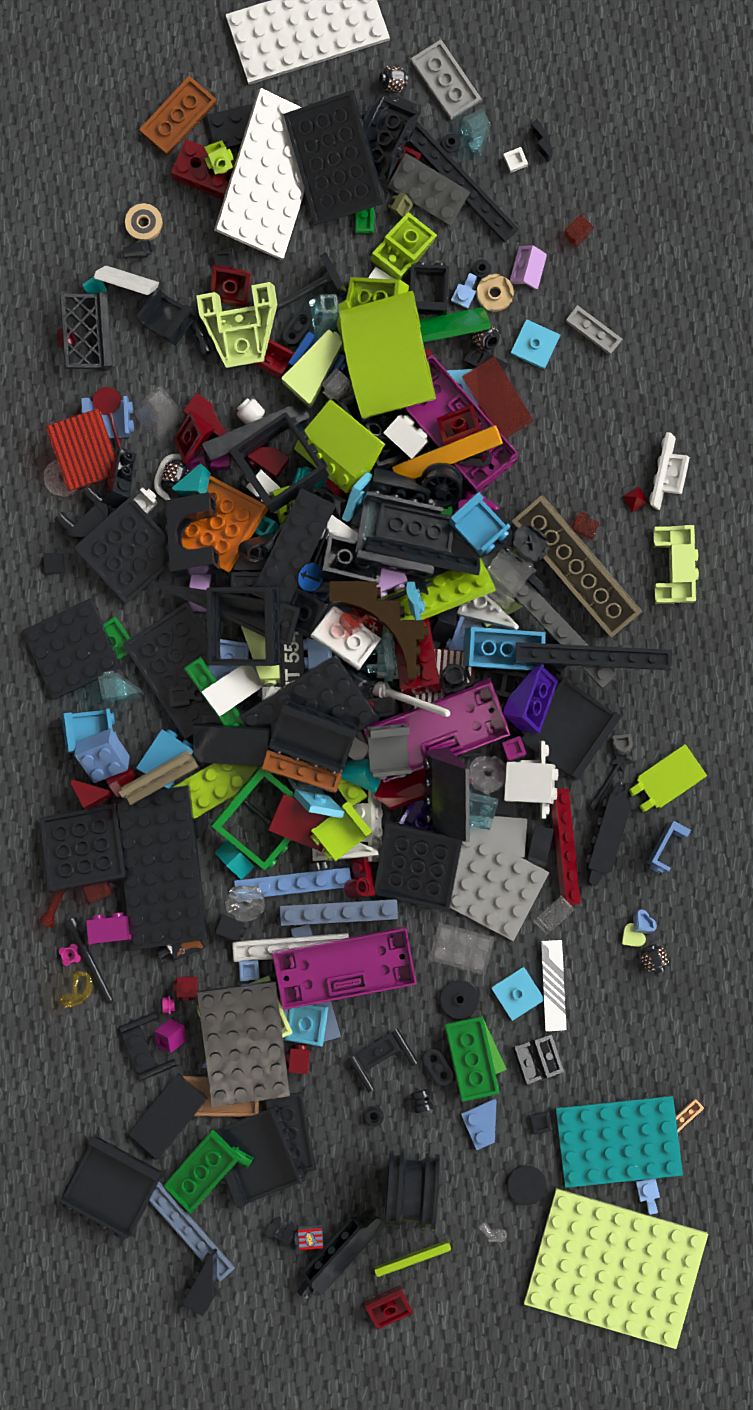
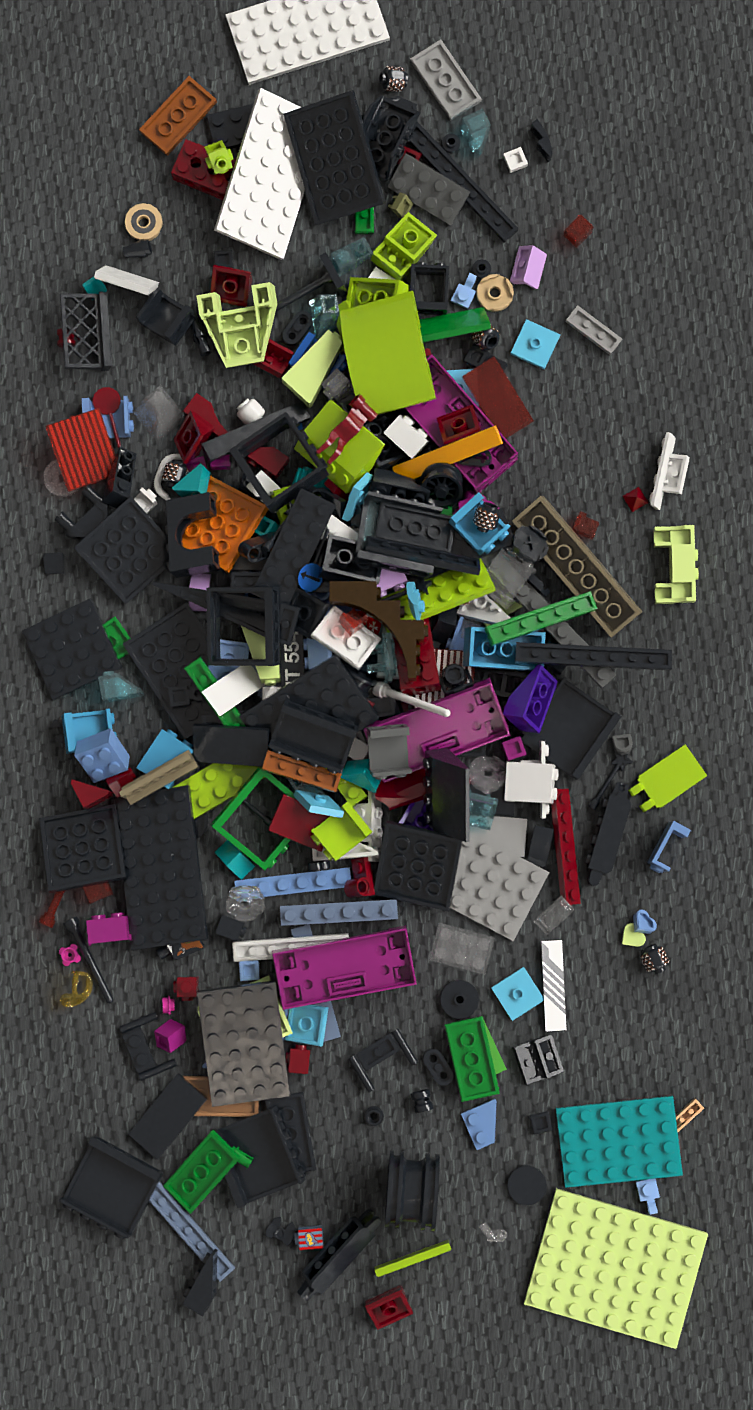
none -> dark red flag [316,394,378,465]
none -> clear light blue slope [331,237,373,277]
none -> black head [473,502,501,533]
none -> green tile [484,591,598,646]

